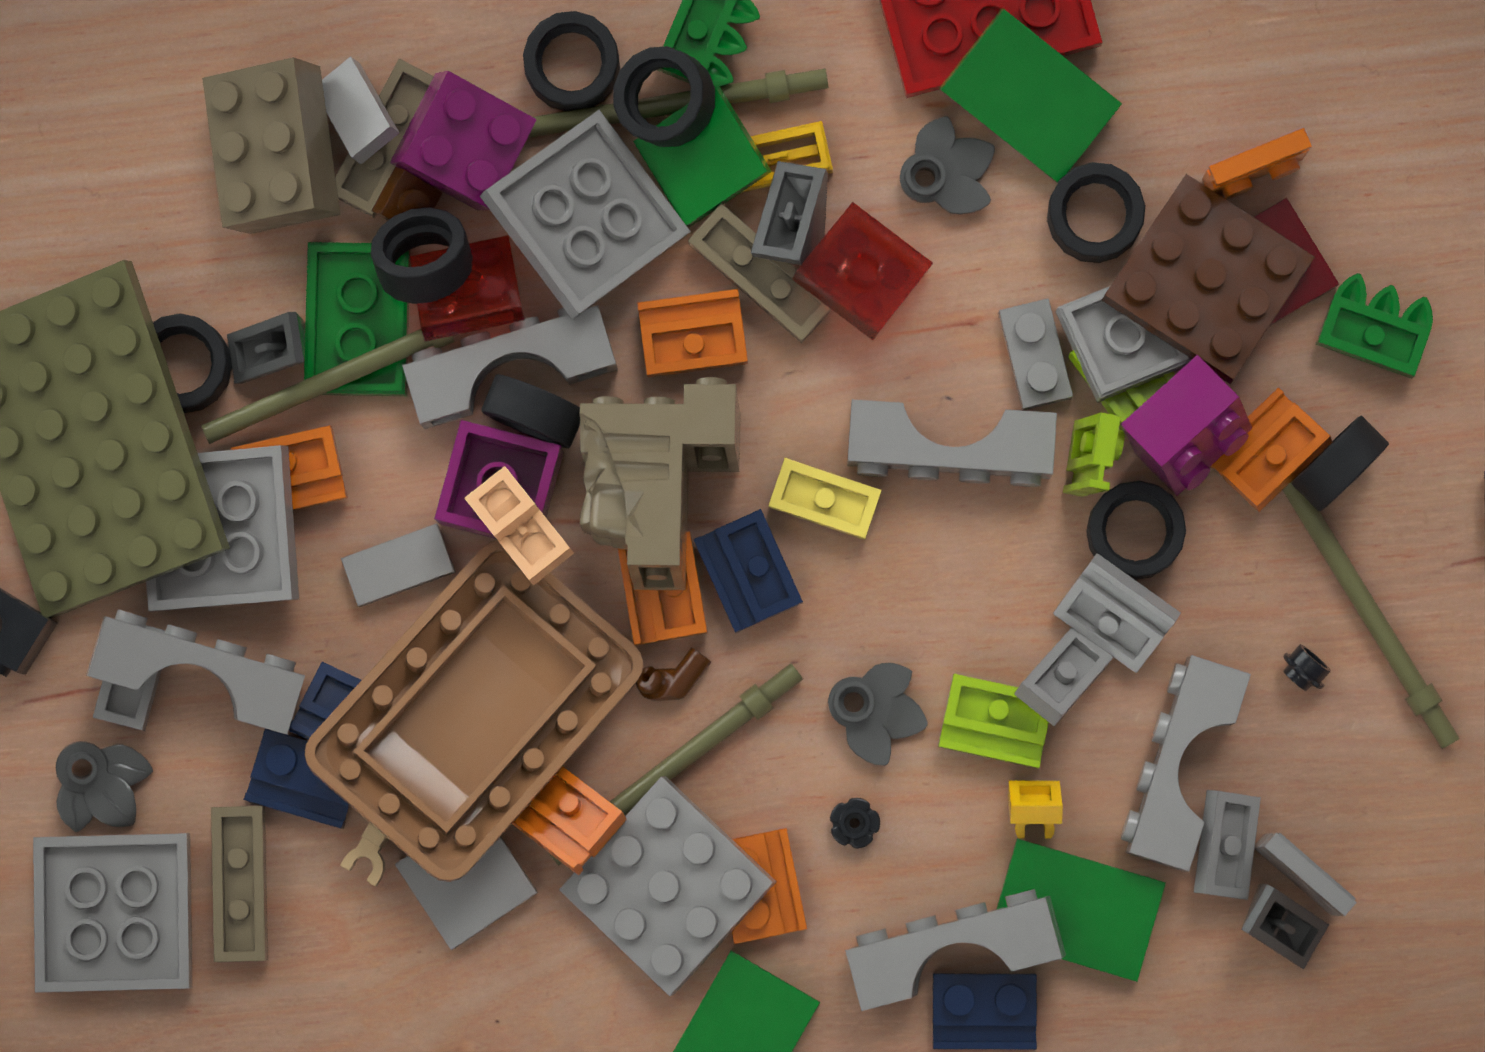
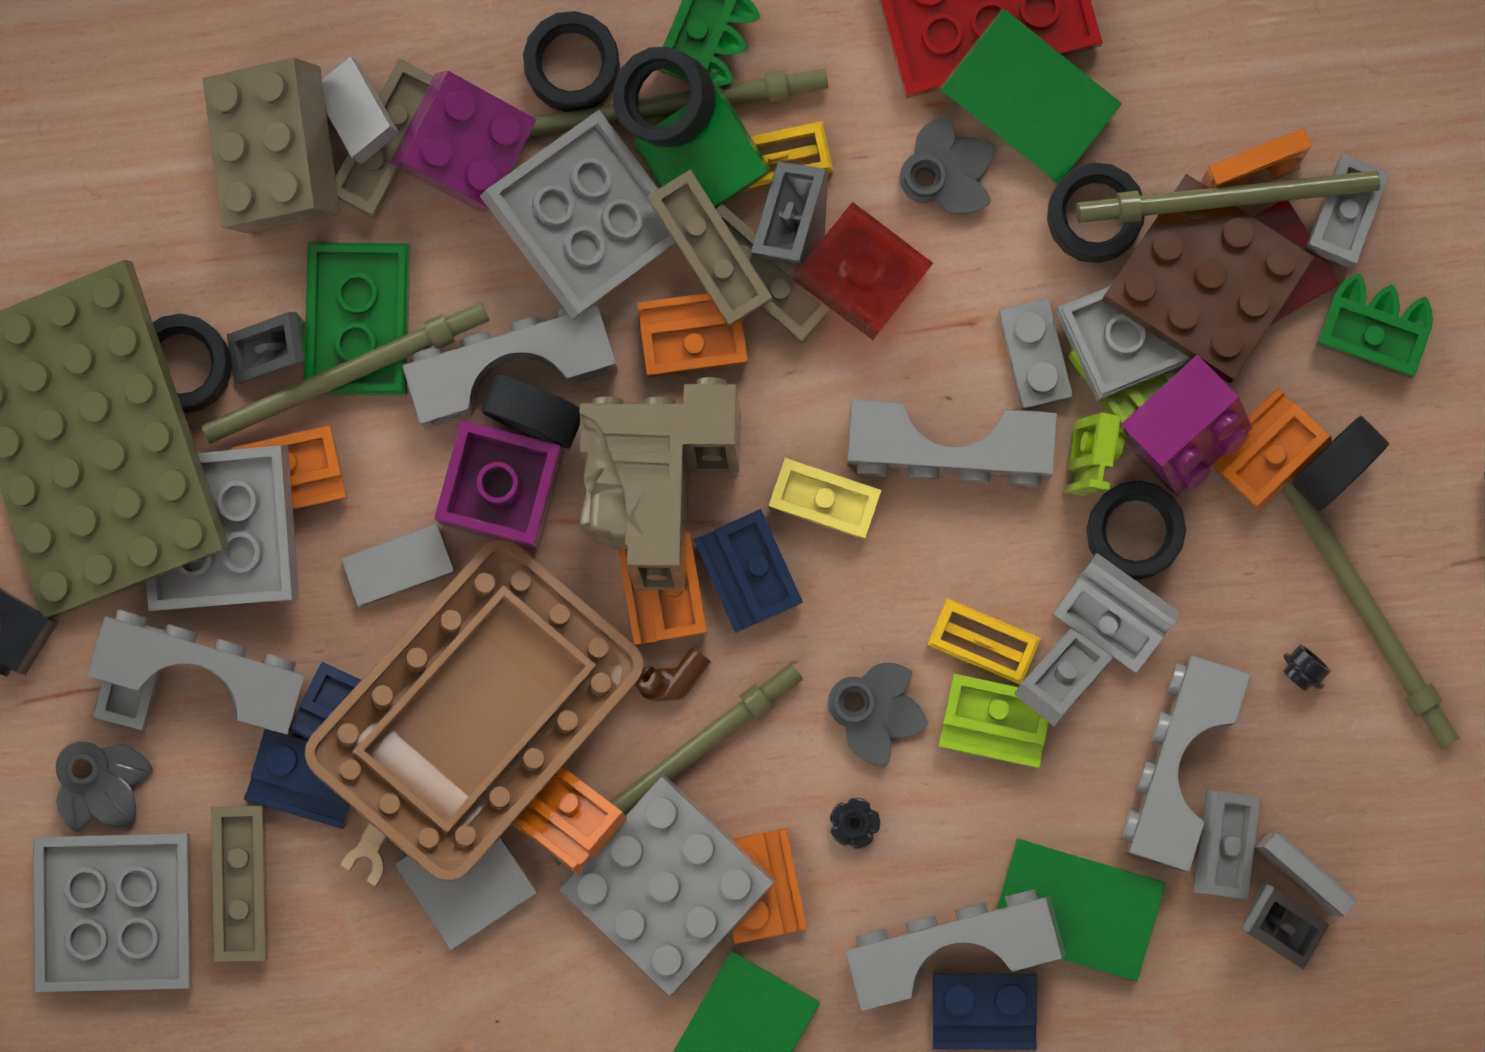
reddish brown plate [371,166,442,221] -> none
black tyre [371,207,473,304] -> none
clear red plate [410,235,525,342] -> none
light nougat slope [464,466,574,586] -> none
yellow tile [1008,780,1063,839] -> none
none -> dark tan plate [647,169,773,327]
none -> yellow tile [927,598,1041,685]
none -> olive bar [1076,171,1380,224]
none -> light grey plate [1304,154,1390,269]

